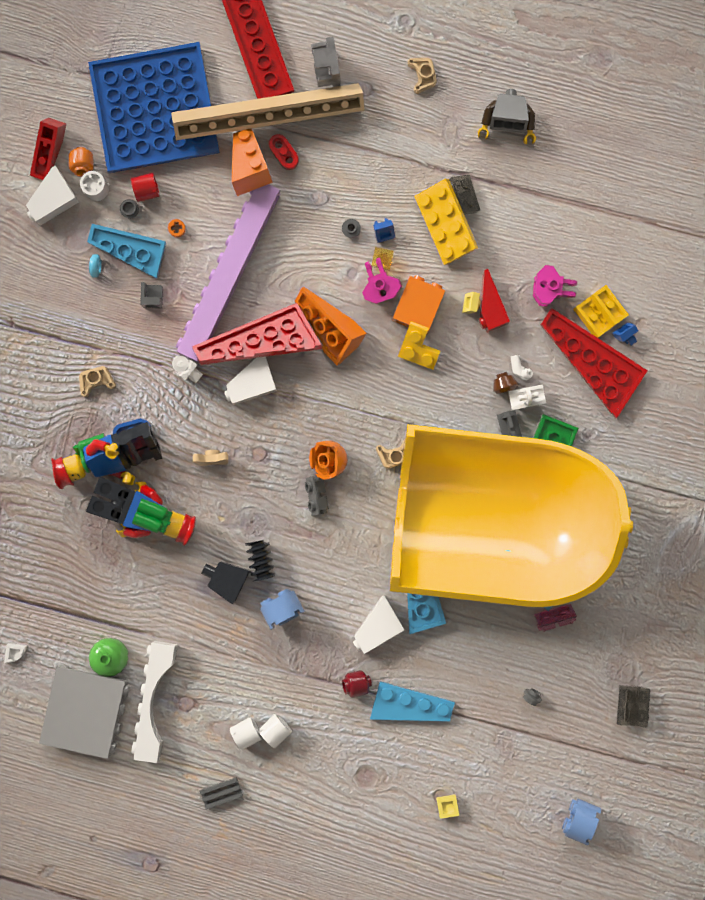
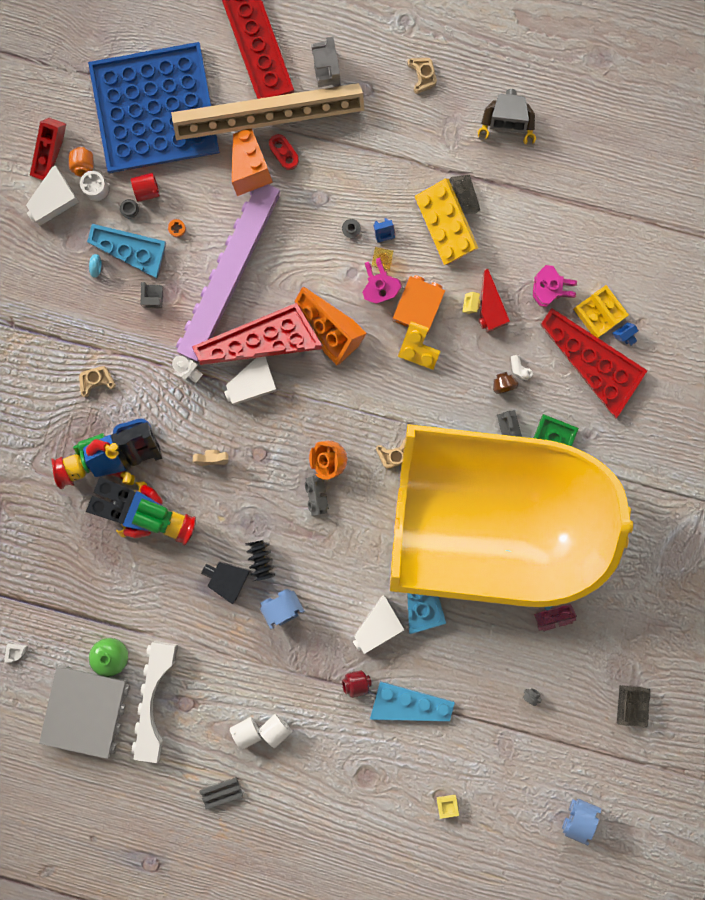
white hips [508,385,546,410] -> none

